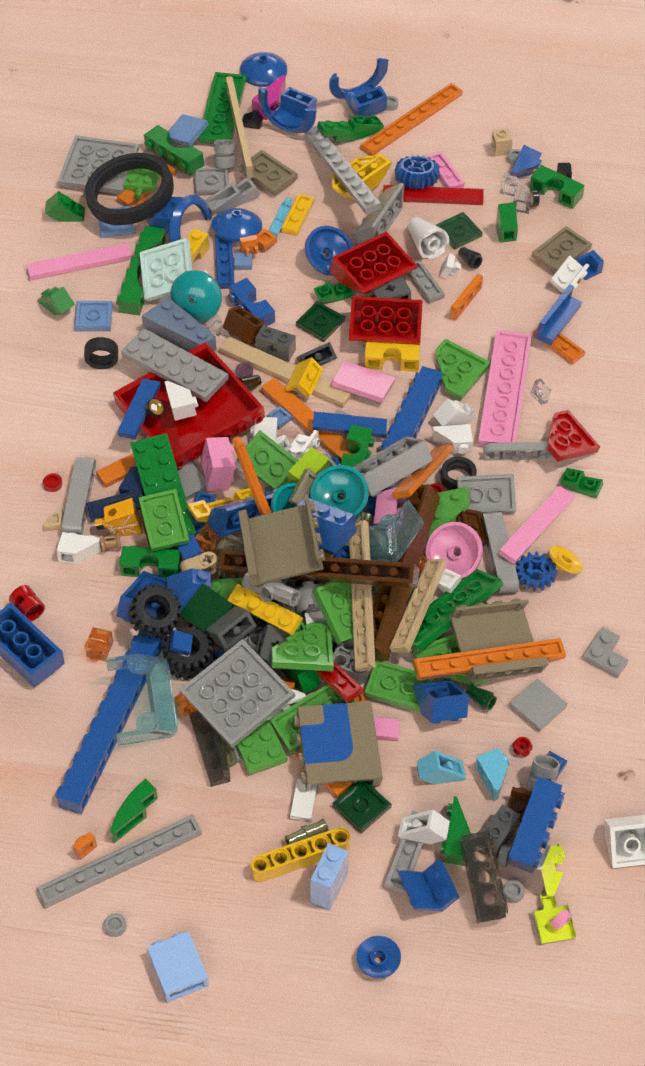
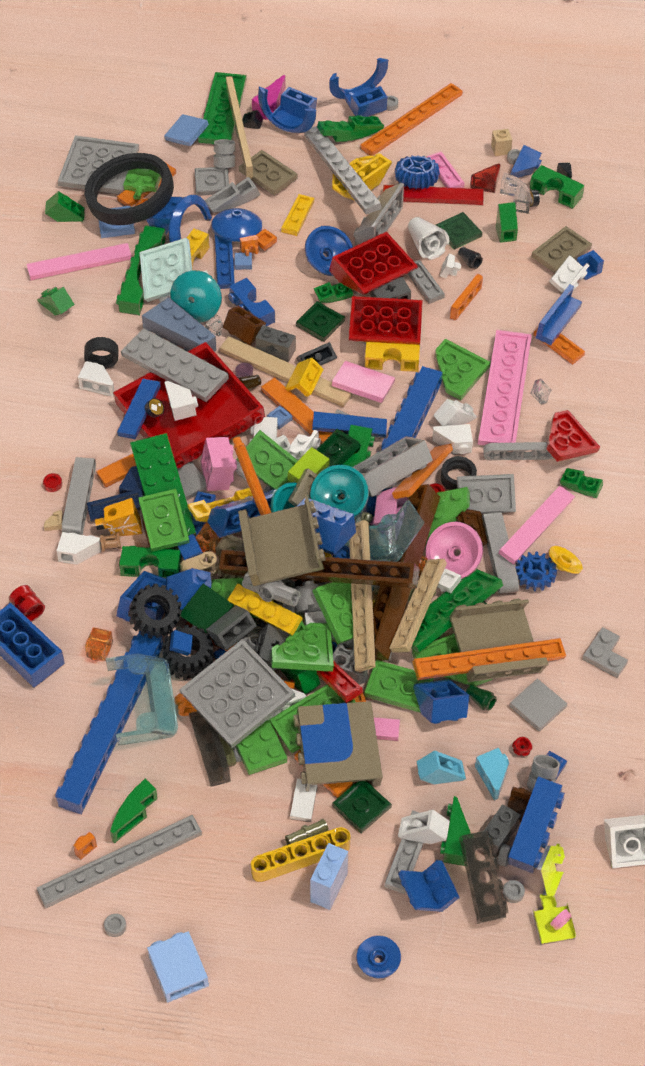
medium blue tile [75,301,113,332] -> none
green arch [144,125,205,175] -> none
blue dish [240,52,287,87] -> none
medium azure piece [269,197,292,237] -> none
none -> white slope [78,361,114,397]
none -> dark green tile [316,429,361,467]
none -> clear red slope [470,163,501,193]

